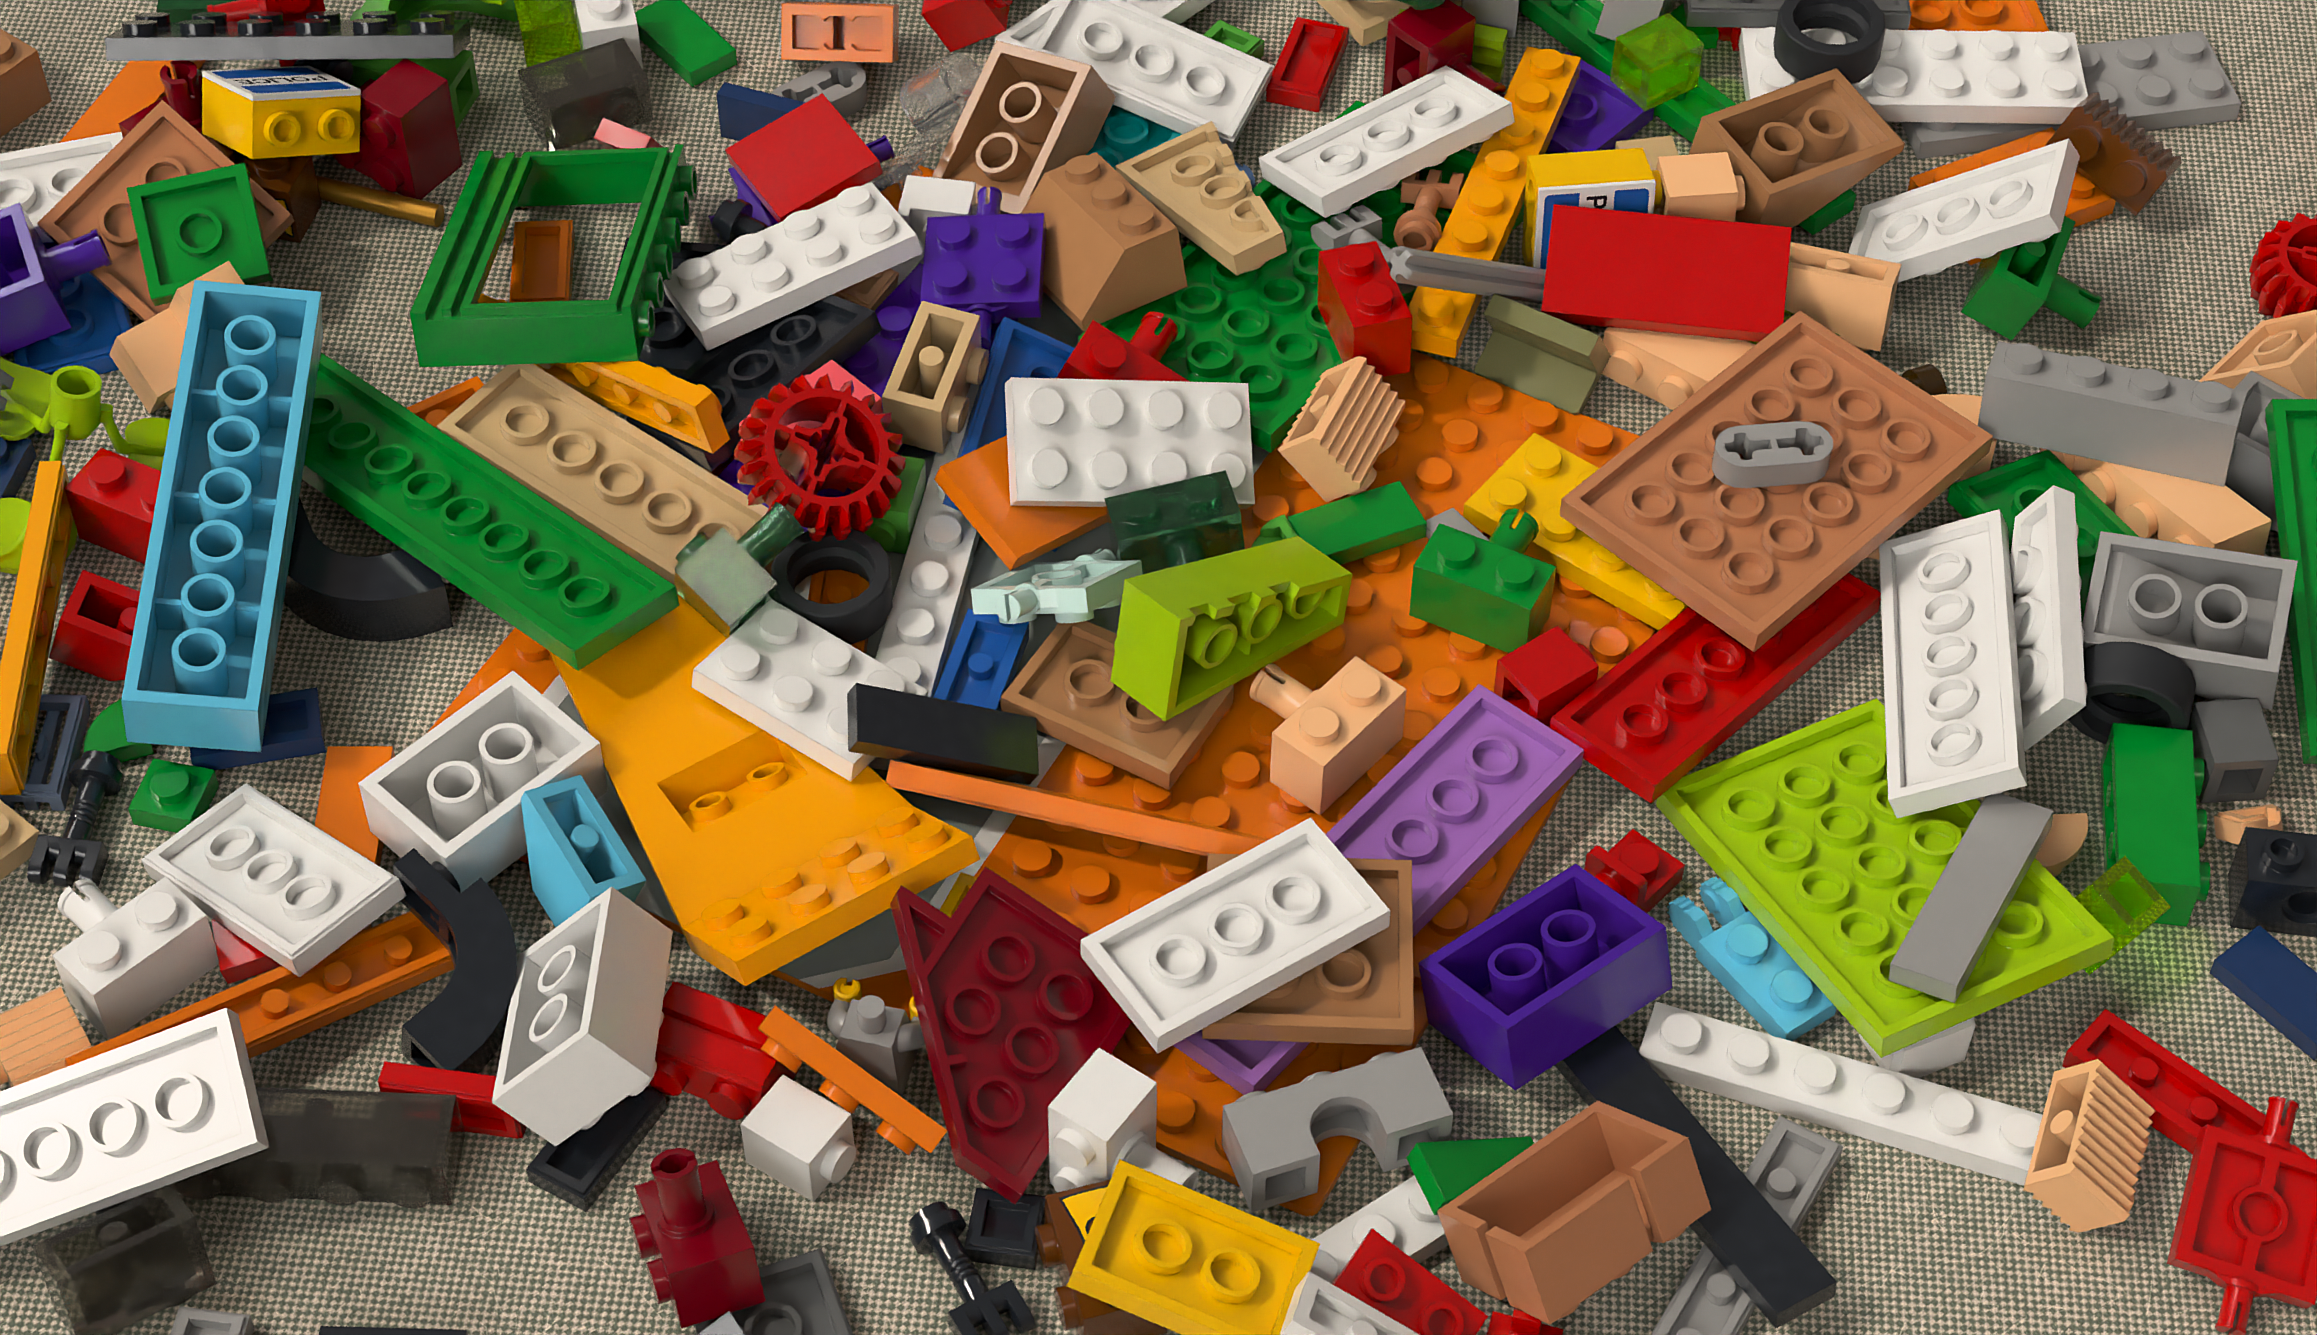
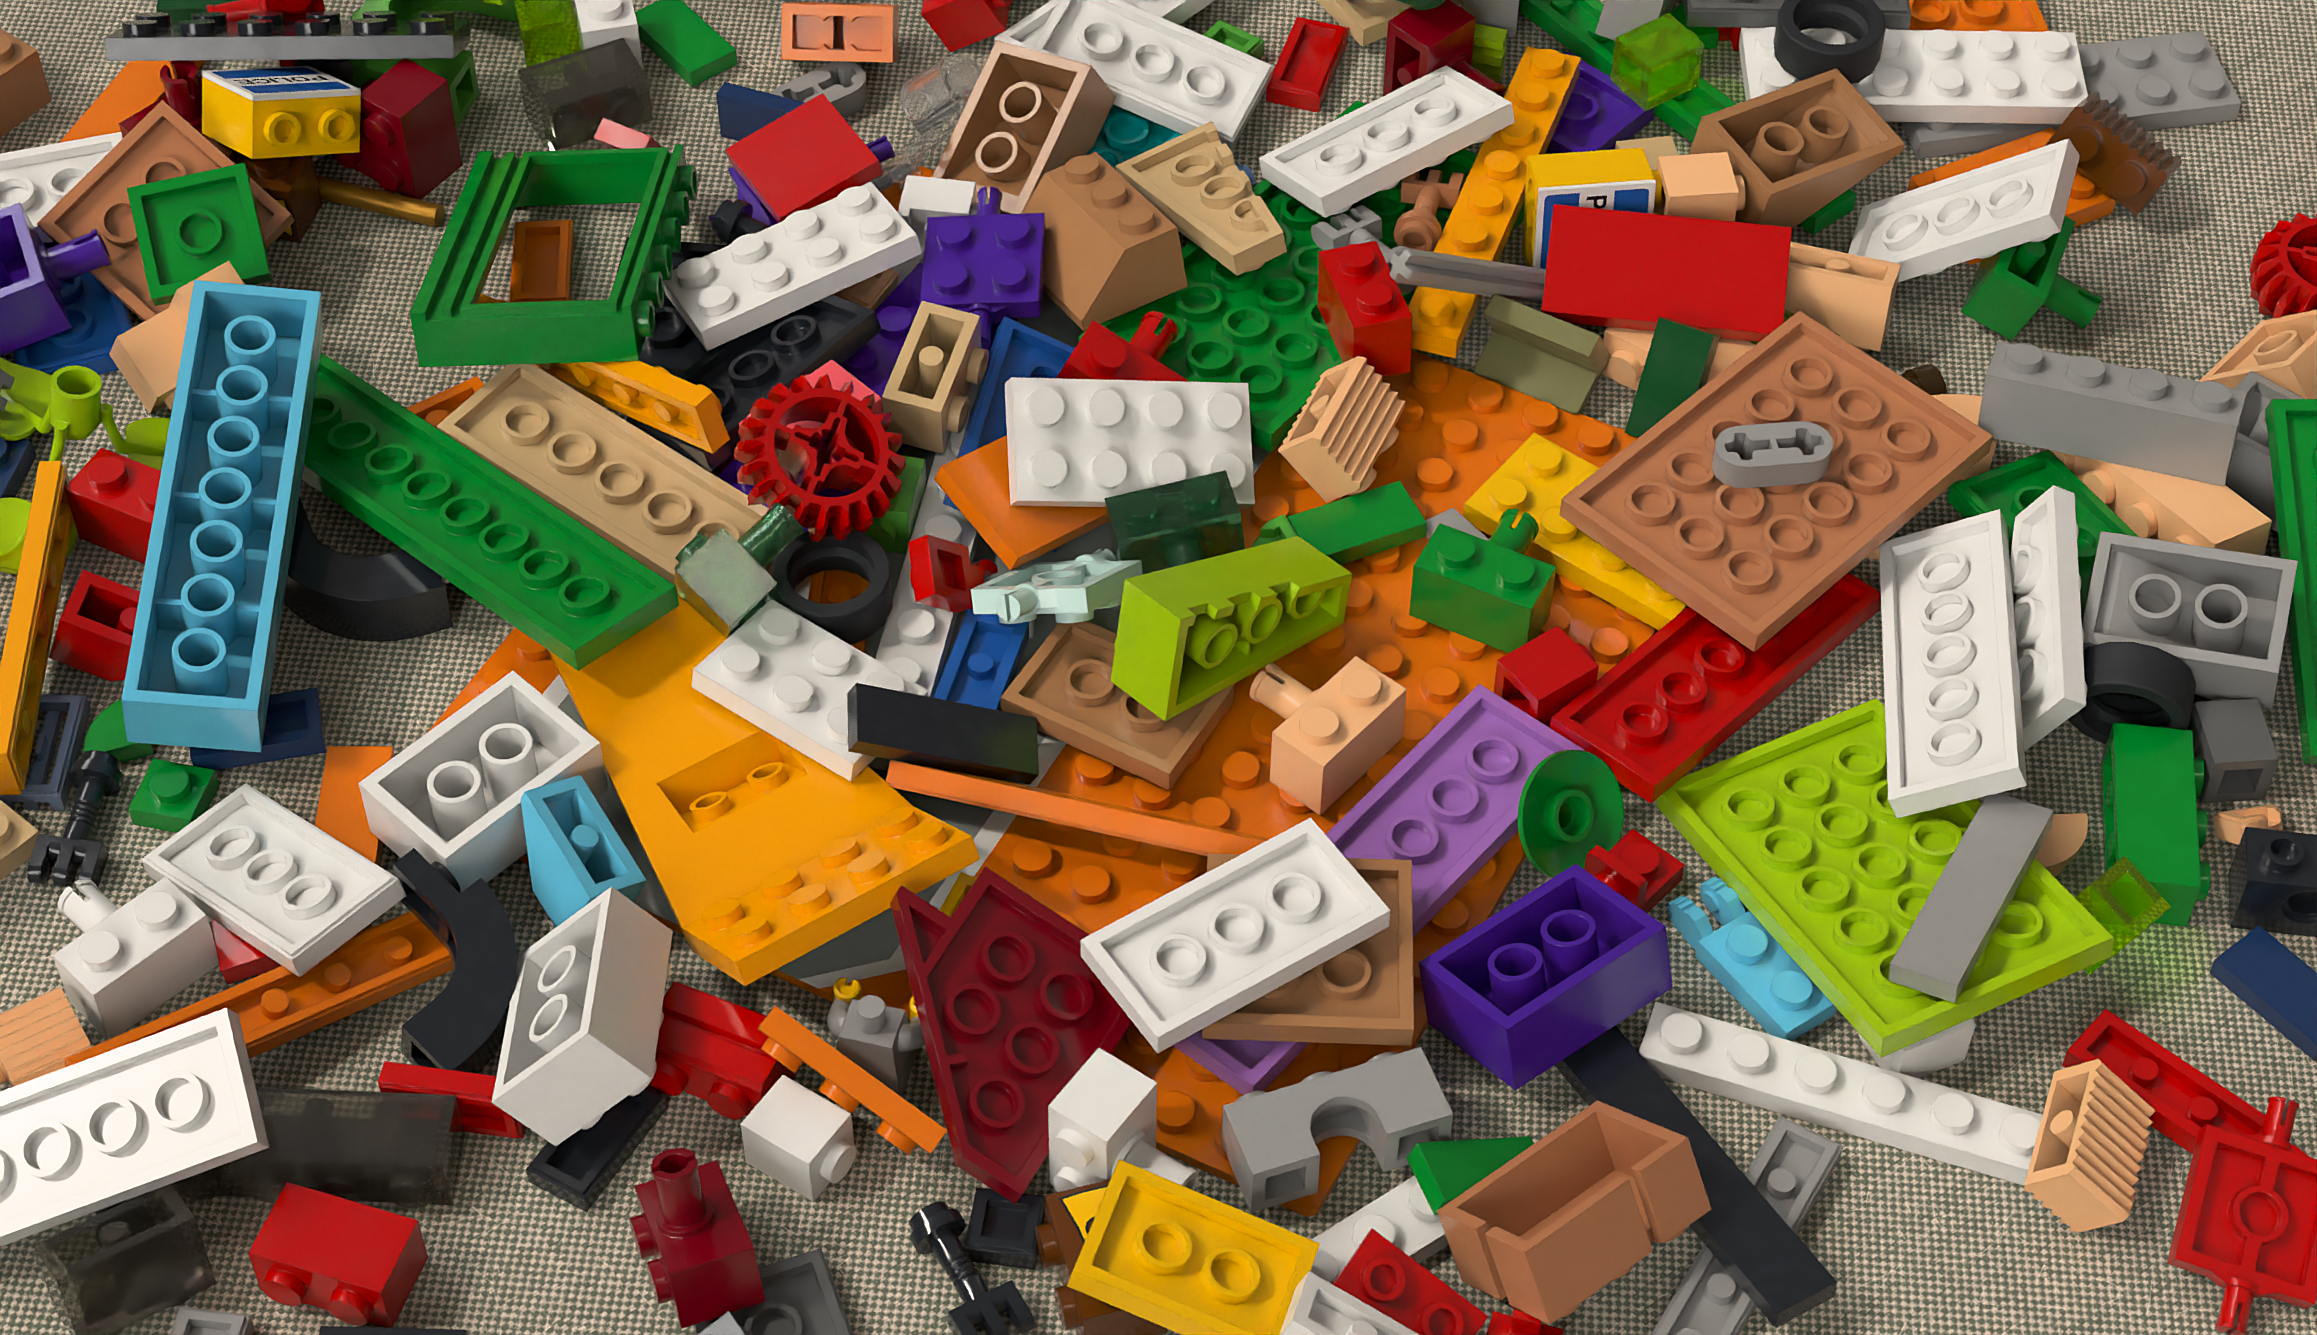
none -> red brick [248,1182,428,1328]
none -> red plate [908,534,998,613]
none -> green dish [1517,750,1624,879]
none -> dark green tile [1625,317,1721,438]

